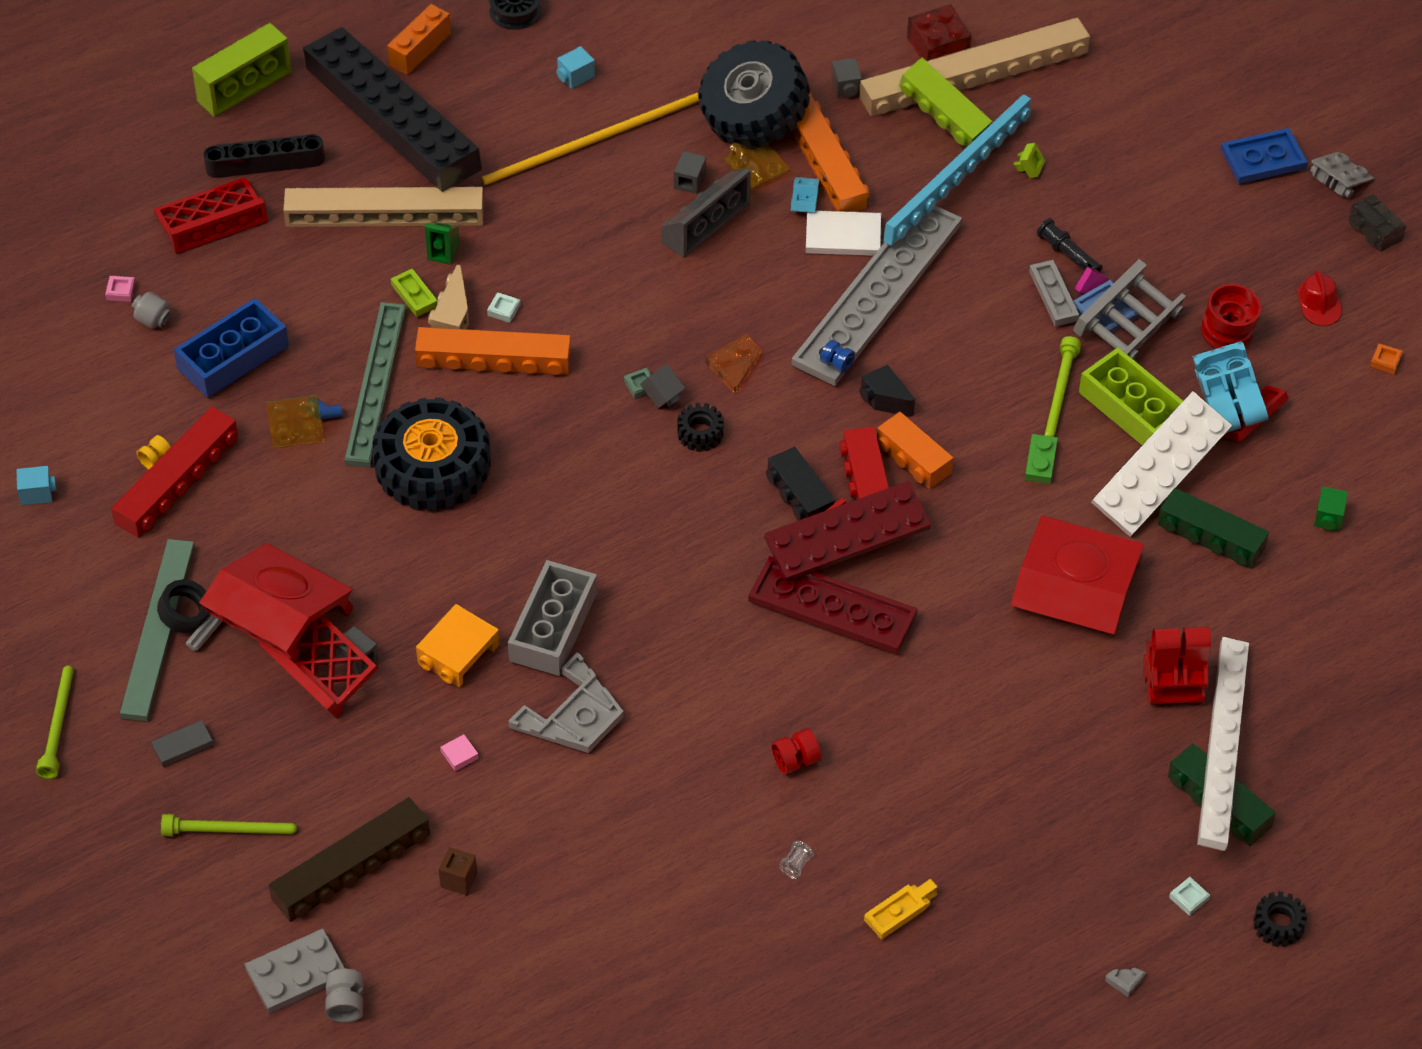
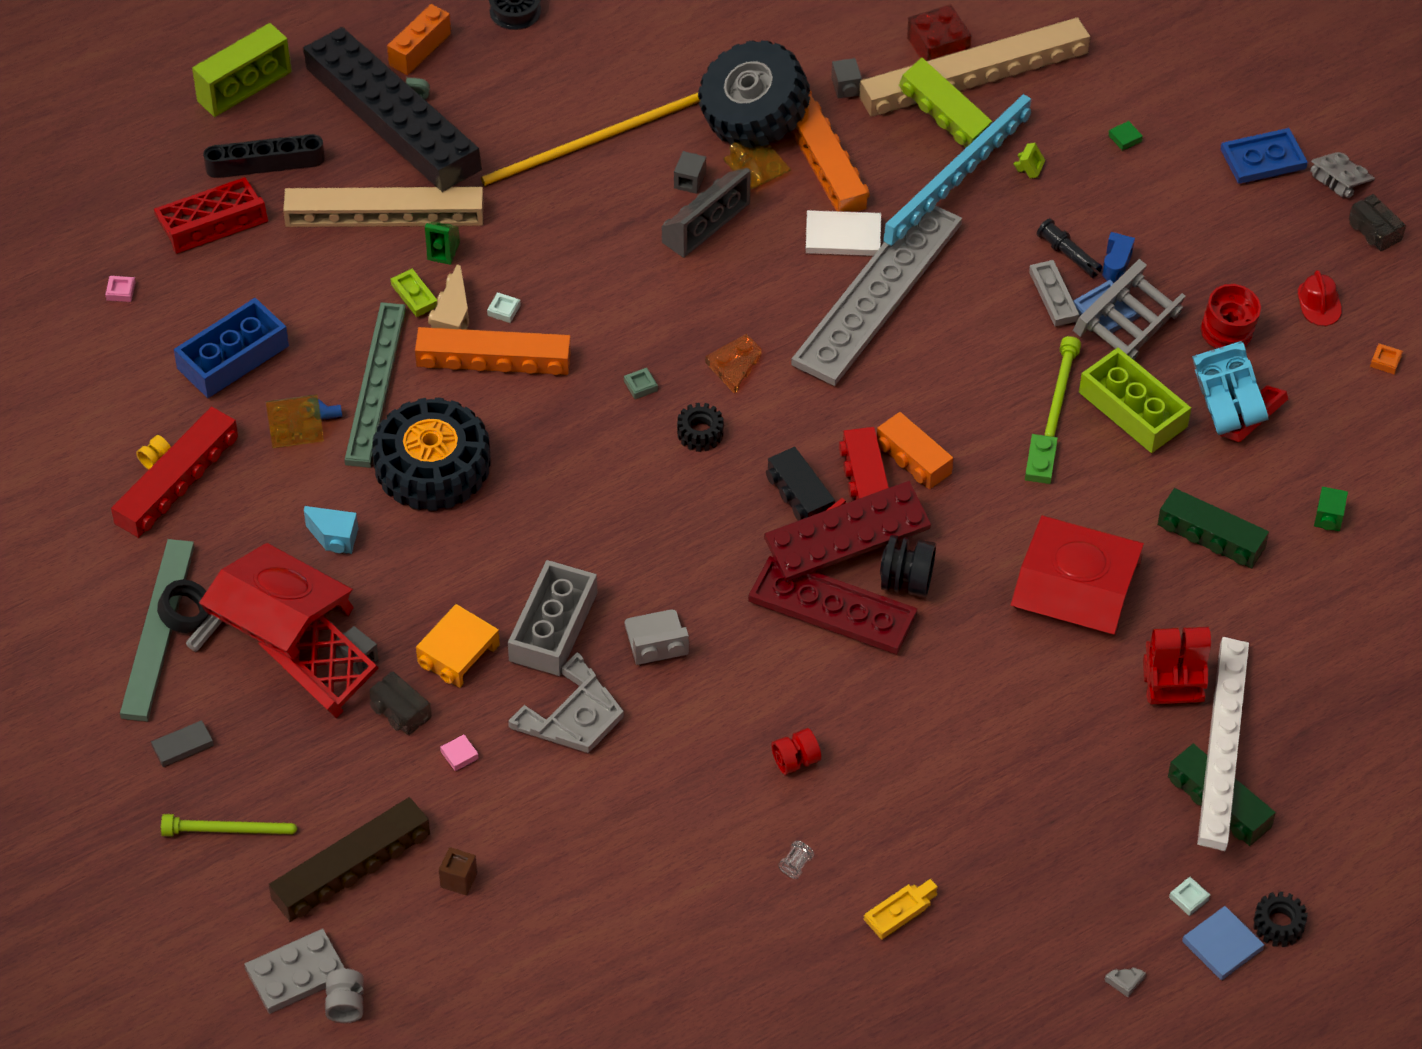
medium azure brick [16,466,57,505] -> none
lime piece [36,665,74,779] -> none
light grey head [132,292,171,329] -> none
medium azure brick [556,46,595,89] -> none
dark grey brick [640,364,685,408] -> none
medium azure slope [791,177,820,213] -> none
blue wheel [820,339,856,374] -> none
black slope [860,364,915,417] -> none
dark pink tile [1075,267,1108,293] -> none
white plate [1091,391,1232,537] -> none
none -> medium azure slope [304,506,358,554]
none -> clear smoke brick [369,672,432,735]
none -> sand green tile [406,78,430,100]
none -> light grey bracket [625,609,689,665]
none -> black wheel [880,535,936,598]
none -> blue leg [1102,232,1135,282]
none -> green tile [1108,121,1143,151]
none -> medium blue tile [1182,906,1264,981]

